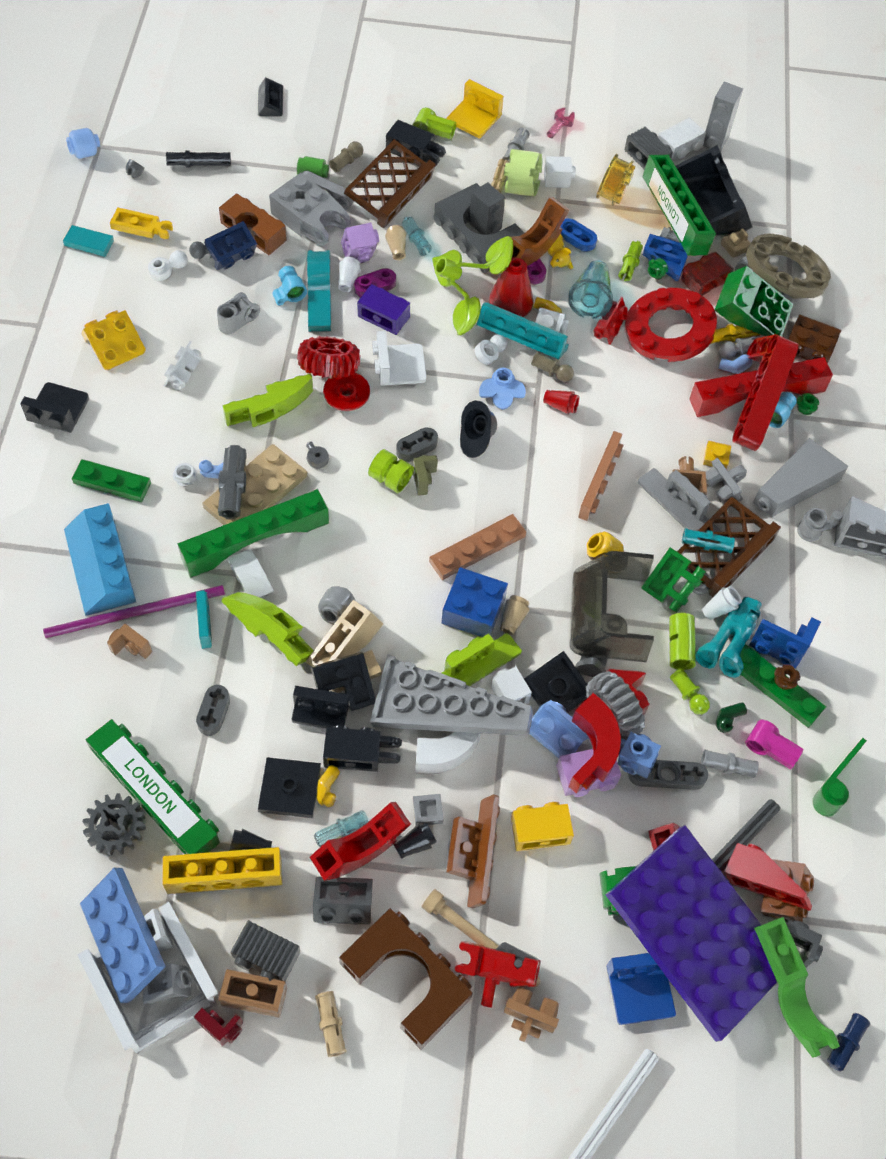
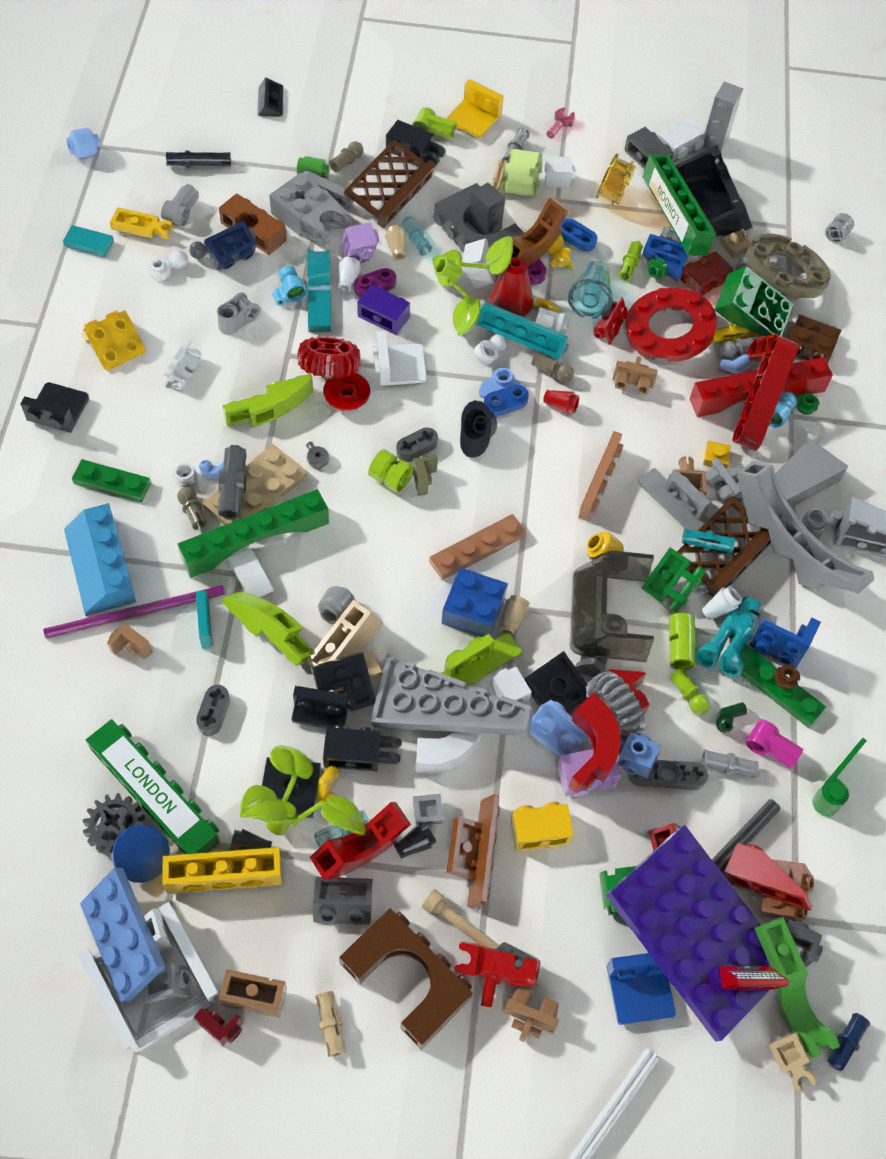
dark grey hinge [125,159,145,178] -> none
dark grey brick [230,920,301,982] -> none
none -> blue tile [111,824,170,883]
none -> light grey piece [161,184,199,226]
none -> dark tan pin [177,487,208,530]
none -> lime plant [239,745,365,835]
none -> white slope [462,238,496,288]
none -> blue plate [484,385,529,417]
none -> medium nougat hips [612,357,658,395]
none -> red slope [720,966,790,990]
none -> light grey arch [737,461,875,594]
none -> tan plate [769,1031,817,1092]
none -> light grey wheel [825,213,855,244]

